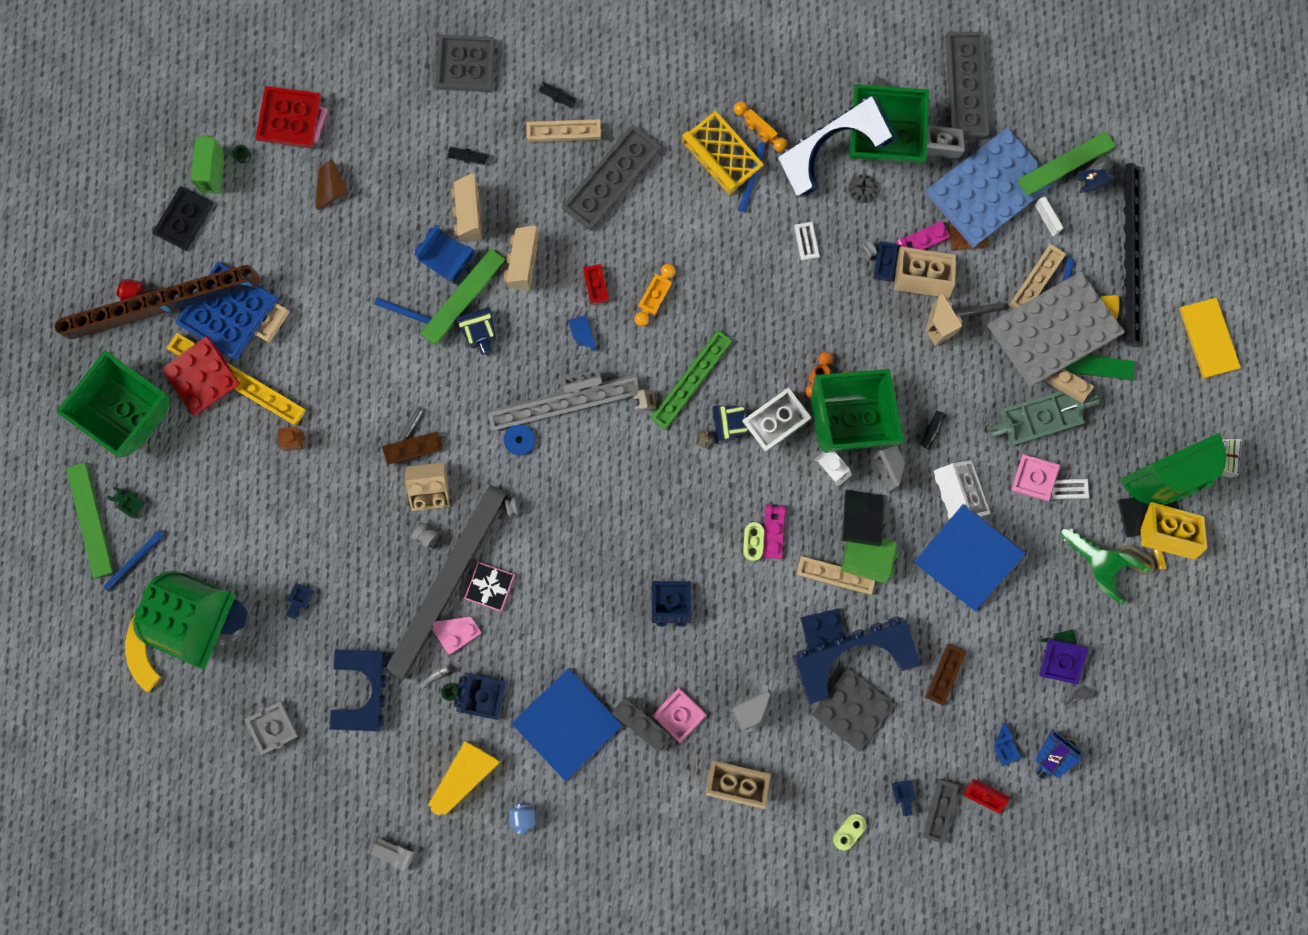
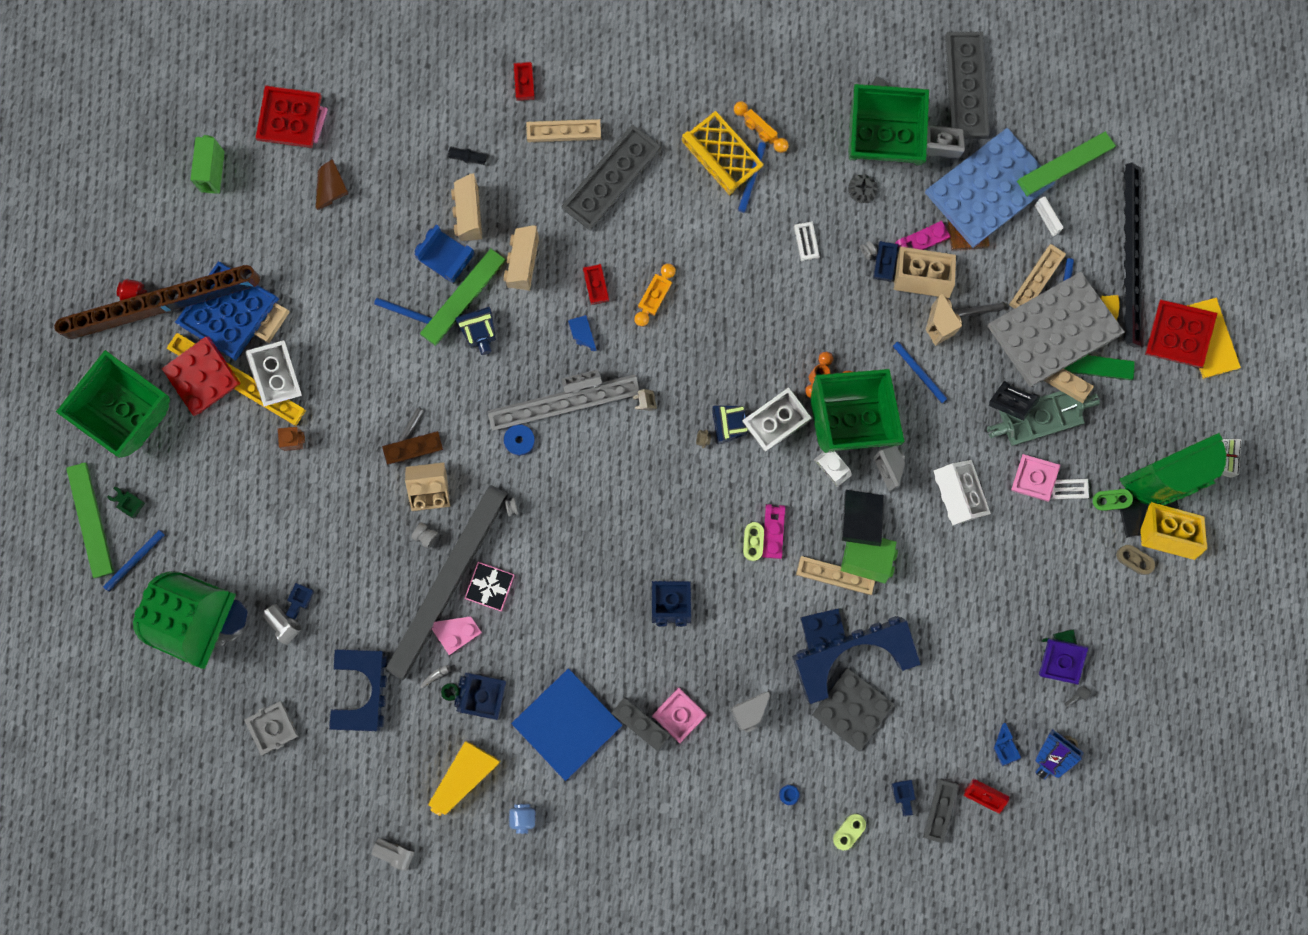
yellow tile [125,615,161,692] -> none
black tile [152,186,214,251] -> none
dark green bush [232,145,251,164] -> none
dark grey plate [435,34,495,92] -> none
black pin [539,82,577,109] -> none
bright green tile [650,330,733,430] -> none
tan slope [705,760,771,809] -> none
arch [778,96,898,197] -> none
blue tile [914,503,1026,611] -> none
black pin [919,411,947,450] -> none
reddish brown plate [924,644,966,706] -> none
green animal [1061,529,1152,605] -> none
dark blue piece [1076,155,1115,194] -> none
yellow piece [1153,549,1167,570] -> none
none -> white slope [245,340,302,406]
none -> light grey piece [263,604,301,645]
none -> red plate [514,62,535,101]
none -> blue tile [779,785,799,805]
none -> blue bar [893,341,948,403]
none -> black plate [989,381,1040,421]
none -> bright green plate [1093,489,1133,511]
none -> red plate [1145,299,1218,368]

